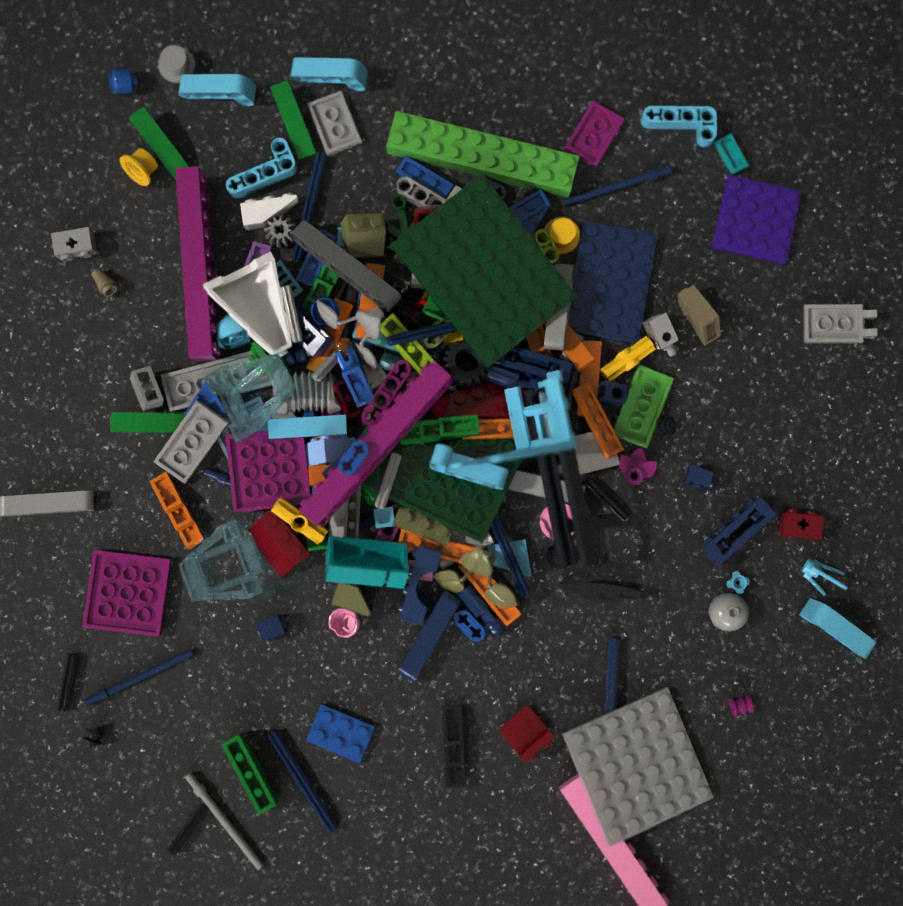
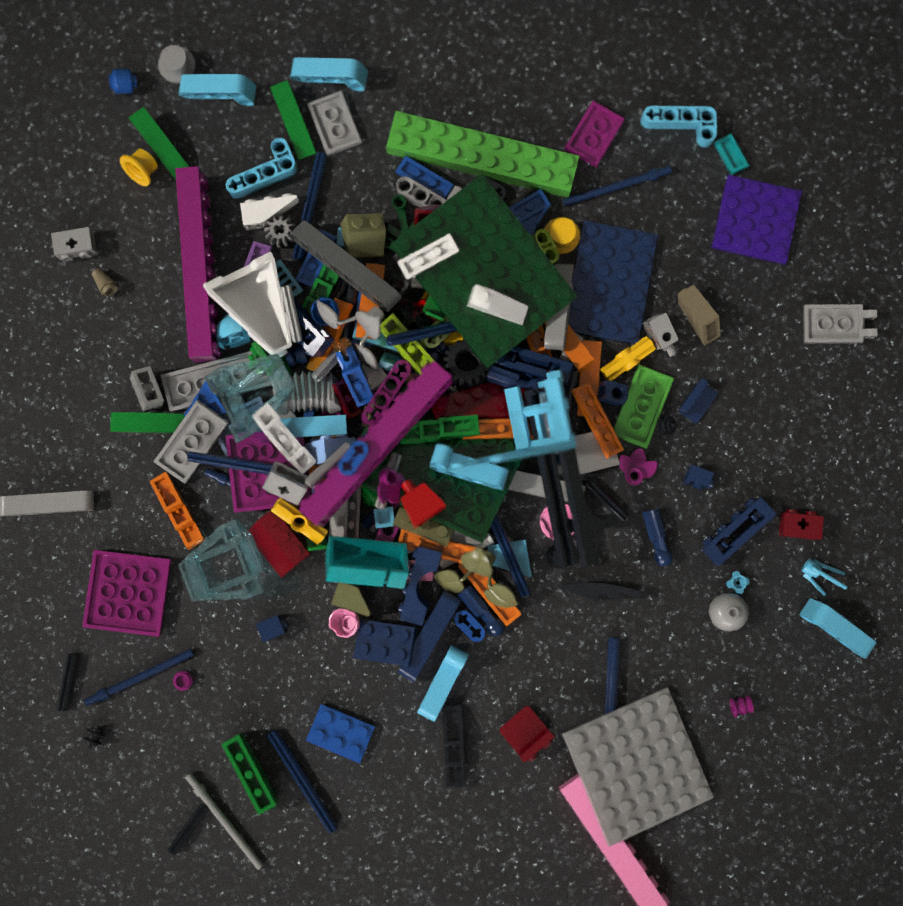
none -> magenta plate [173,671,193,691]
none -> dark blue axle [187,451,299,474]
none -> white slope [252,403,317,474]
none -> light grey brick [262,461,308,505]
none -> light grey axle [305,442,351,488]
none -> dark blue plate [353,619,417,667]
none -> magenta plate [378,468,406,504]
none -> white plate [397,234,459,280]
none -> red torso [401,479,446,529]
none -> medium azure beam [417,645,469,722]
none -> white slope [467,285,528,325]
none -> dark blue piece [643,508,673,567]
none -> dark blue panel [678,378,717,424]

